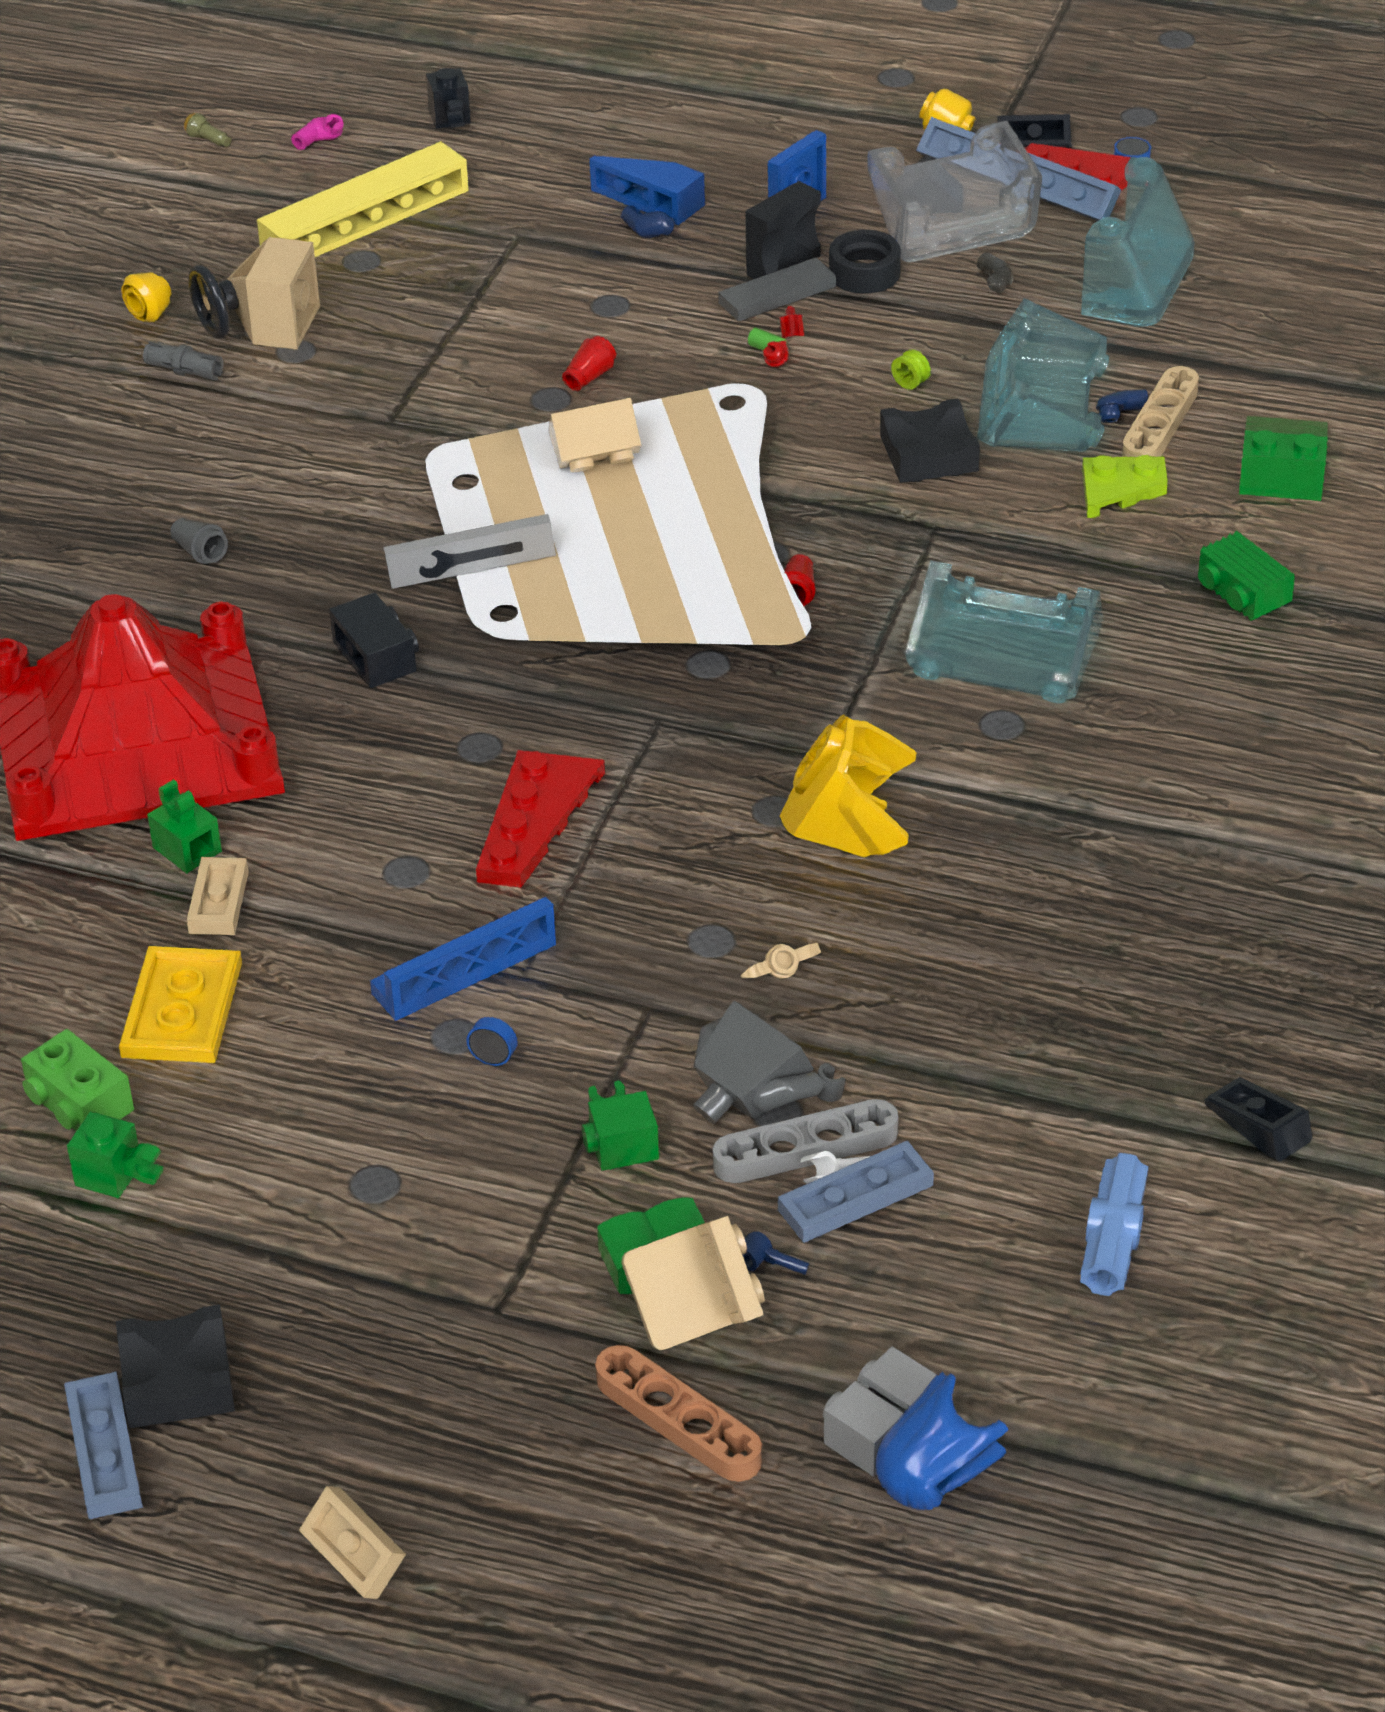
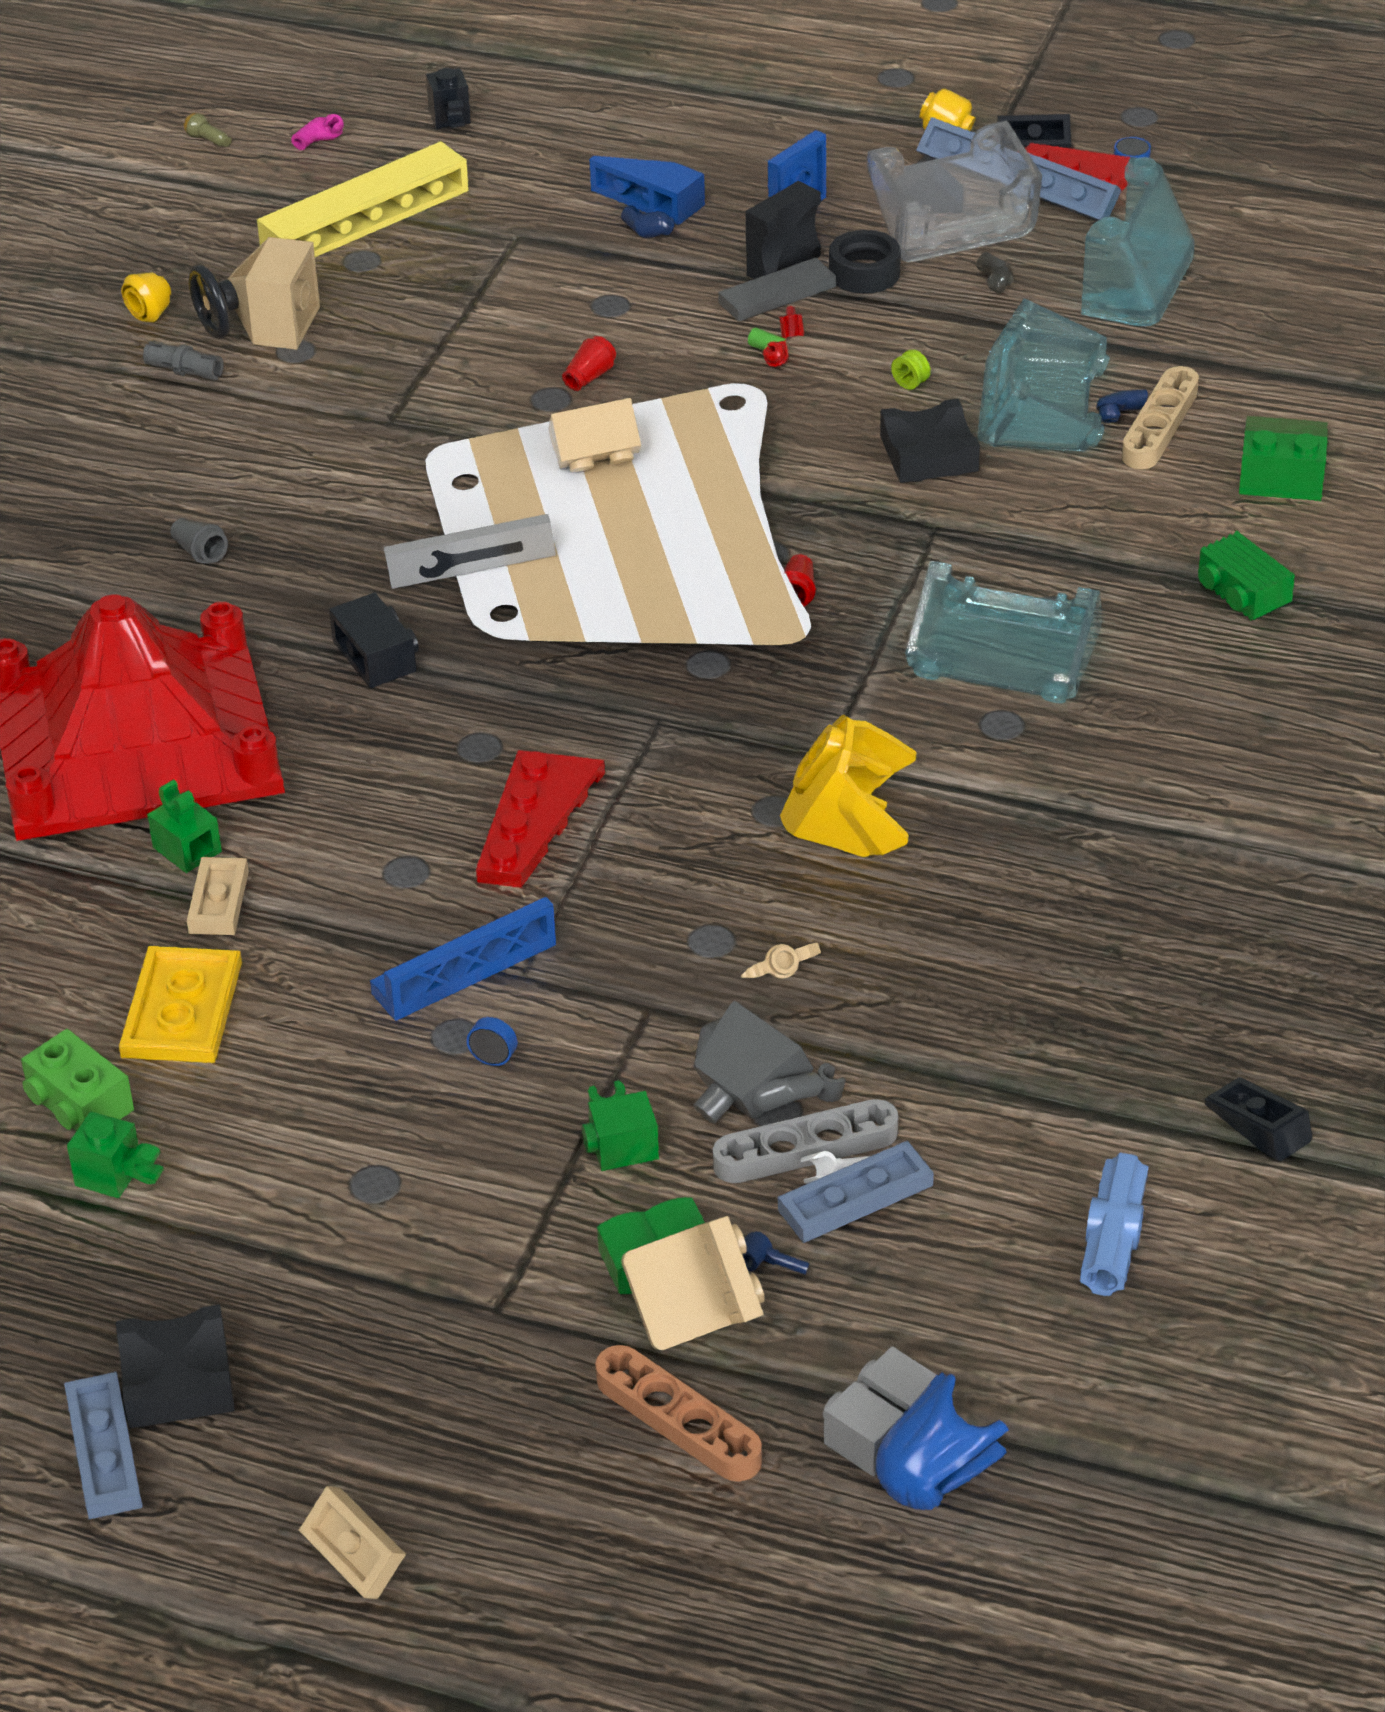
lime wing [1082,455,1168,518] -> none

